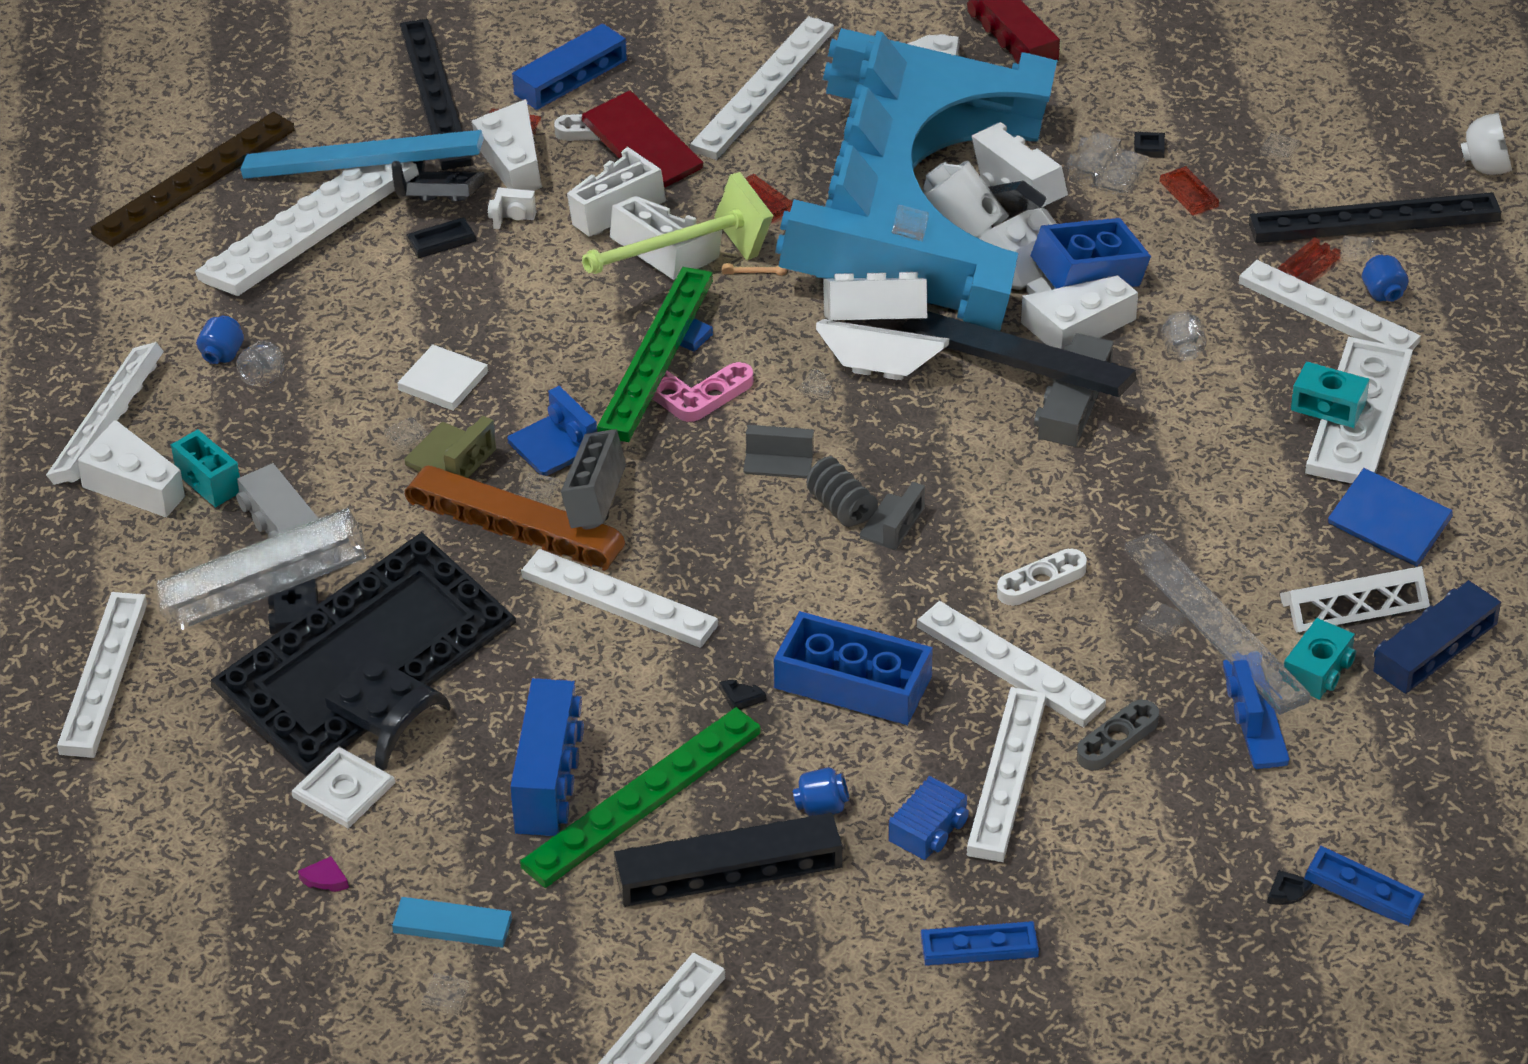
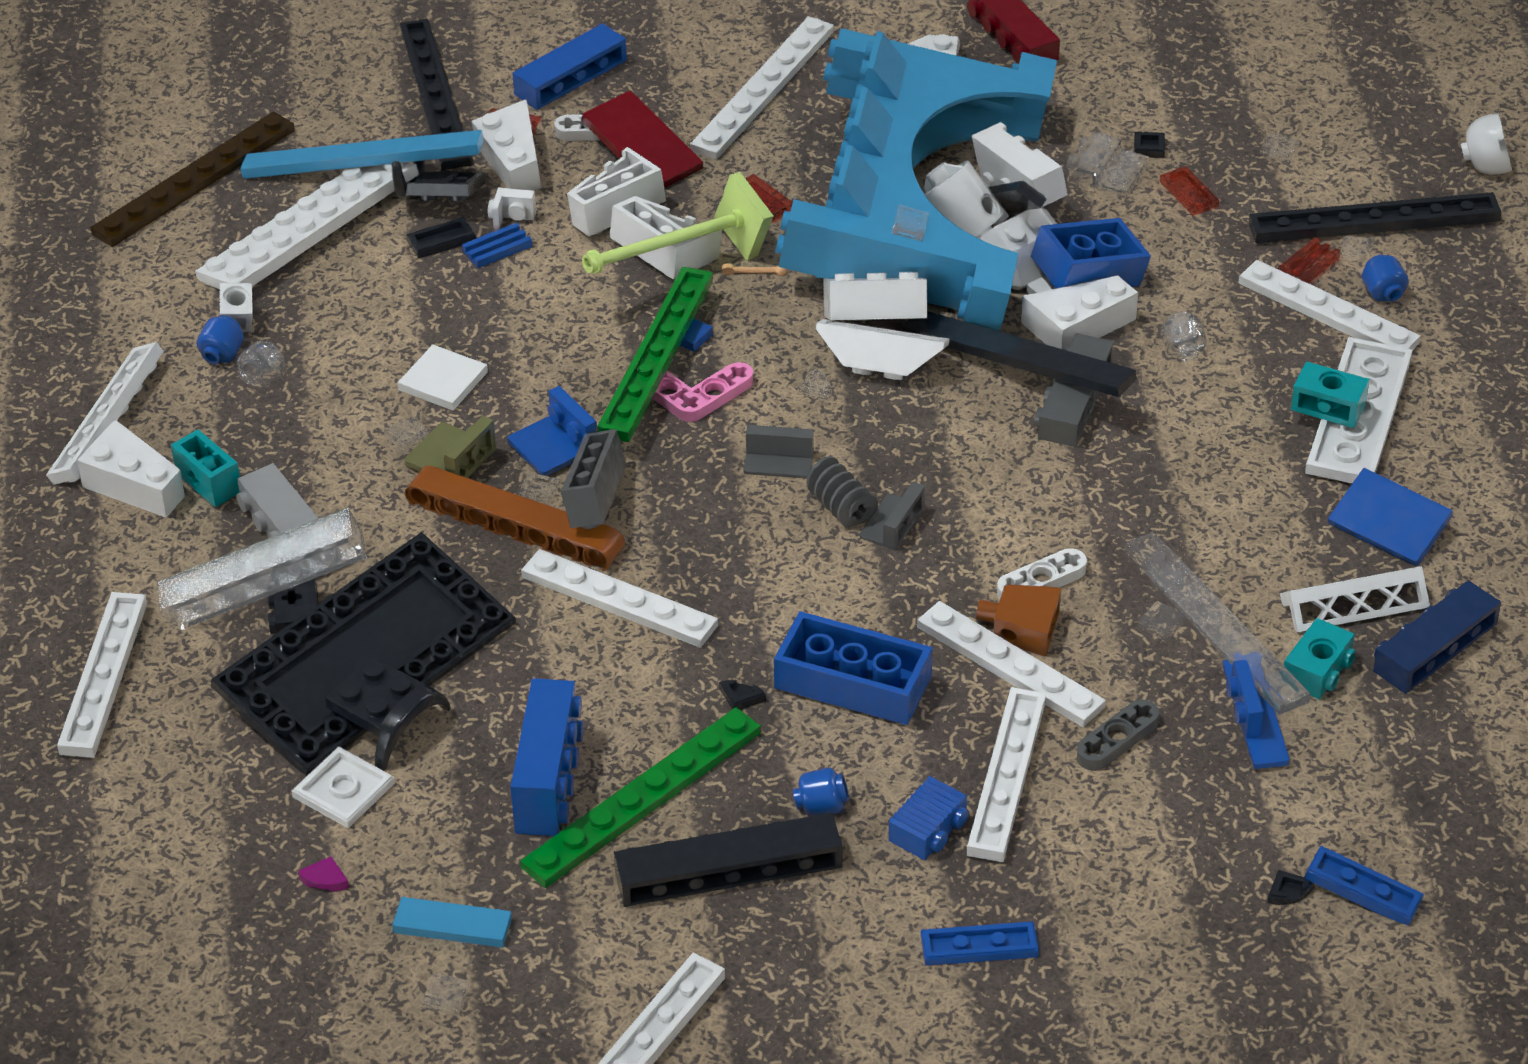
none -> white brick [220,282,252,332]
none -> blue tile [462,222,533,268]
none -> dark orange torso [976,584,1061,656]

